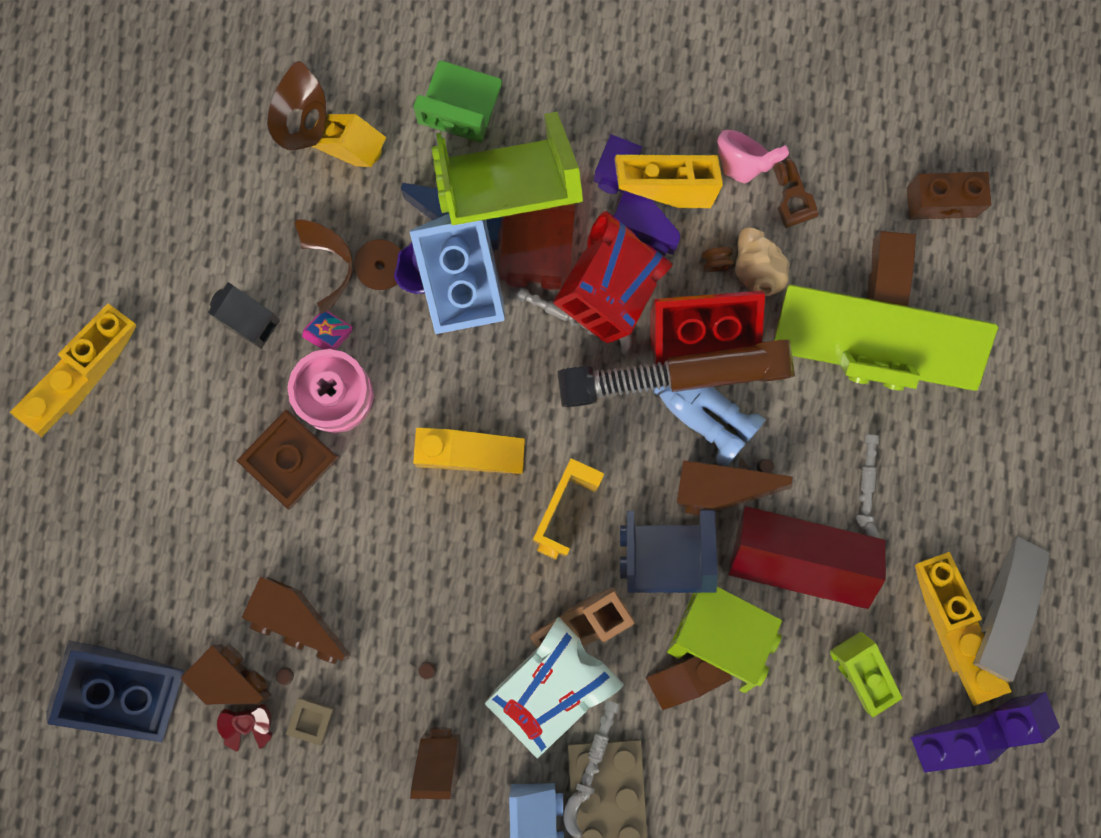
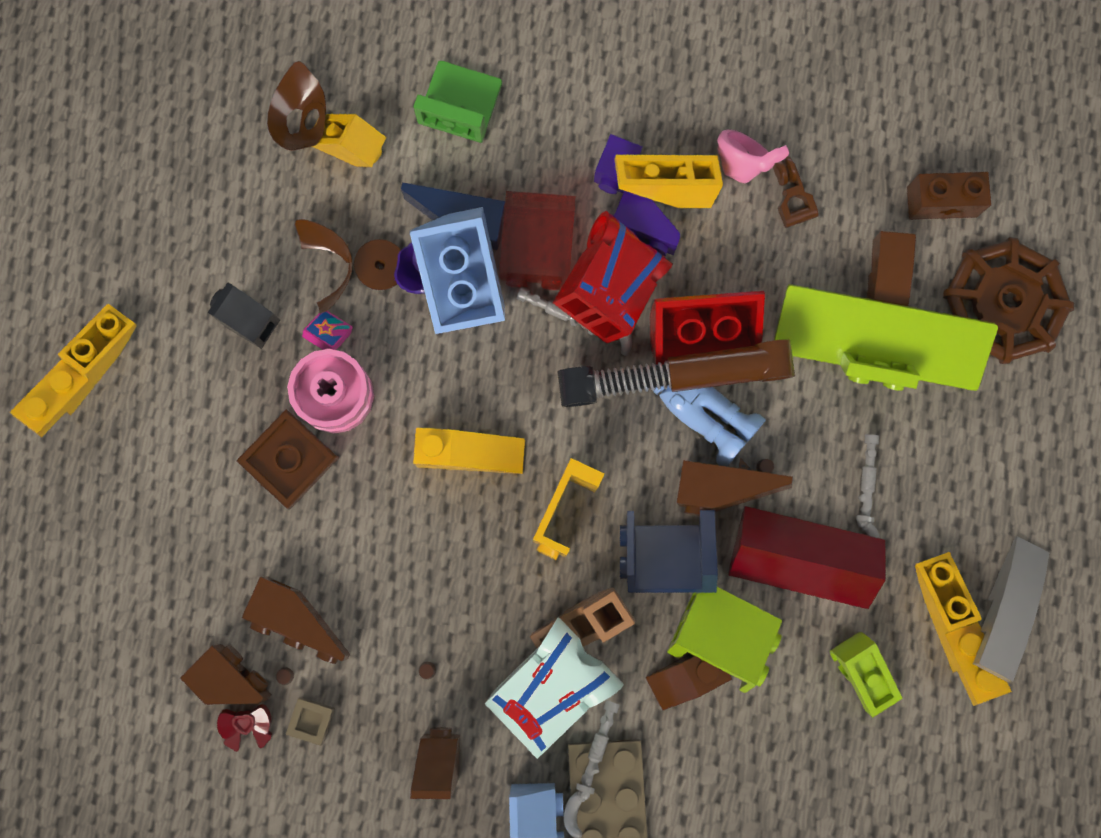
dark blue slope [46,640,184,743] -> none
lime panel [431,112,583,226] -> none
reddish brown bush [702,247,735,273] -> none
tan head [735,228,790,296] -> none
dark purple arch [911,692,1060,773] -> none
none -> reddish brown plate [943,237,1075,364]

